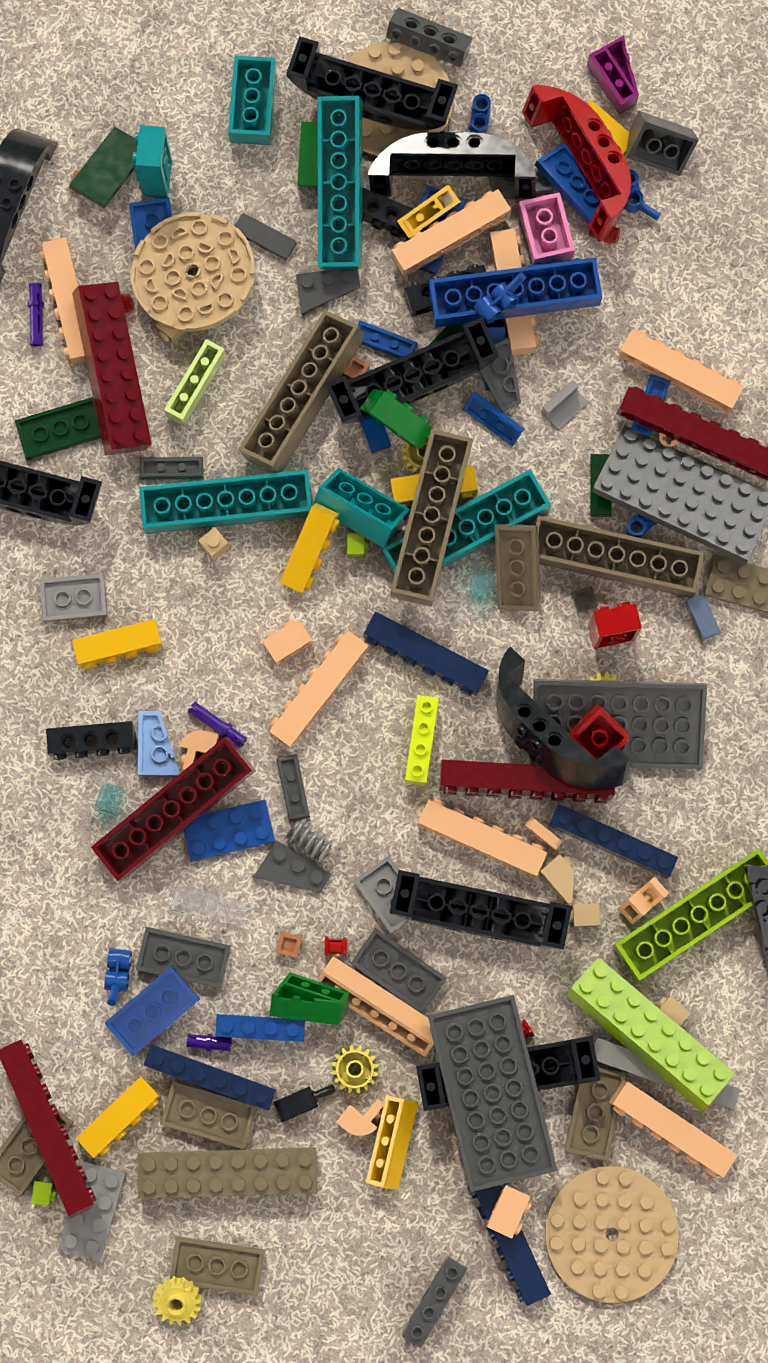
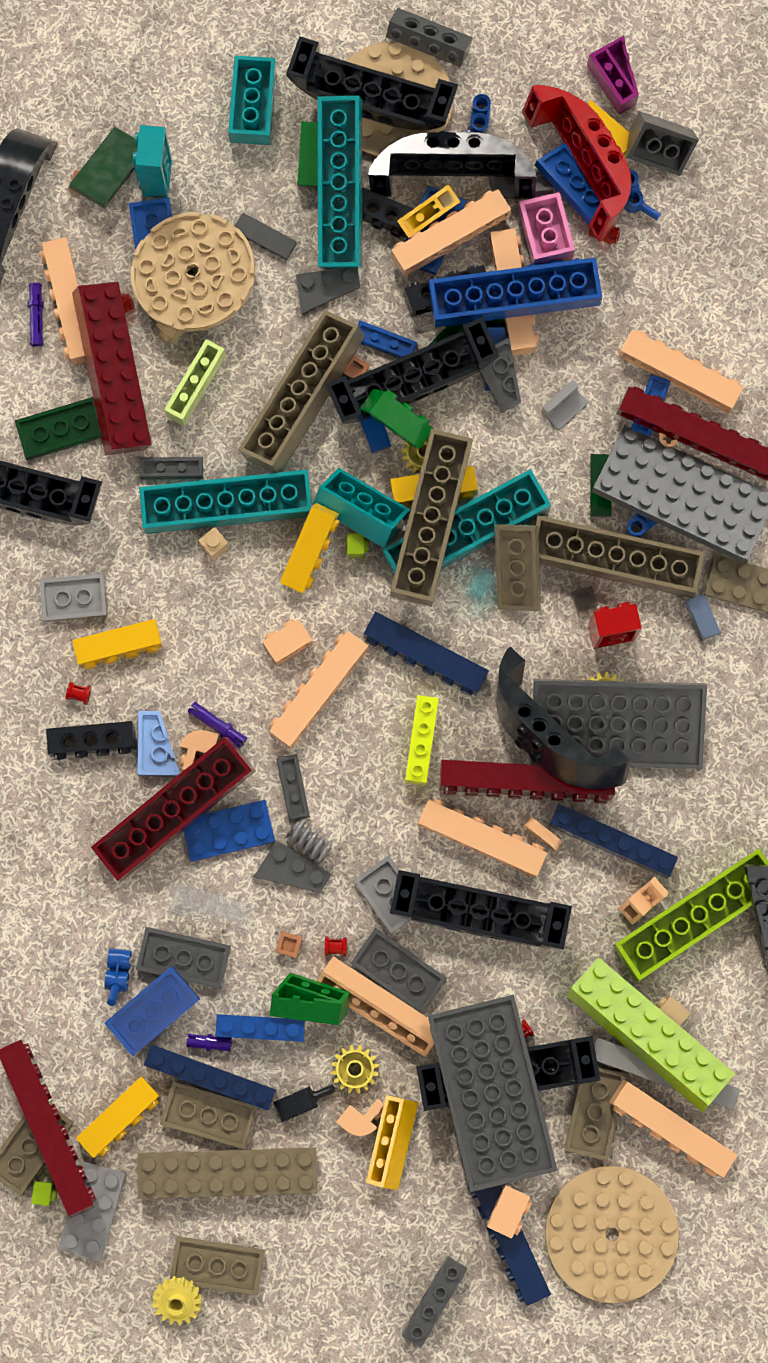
clear light blue brick [95,782,125,817] -> none
blue tile [462,392,524,447] -> none
blue beam [474,273,526,324] -> none
tan slope [539,855,574,905] -> none
red brick [568,703,631,760] -> none
tan brick [569,903,601,928] -> none
none -> red bush [65,682,92,705]

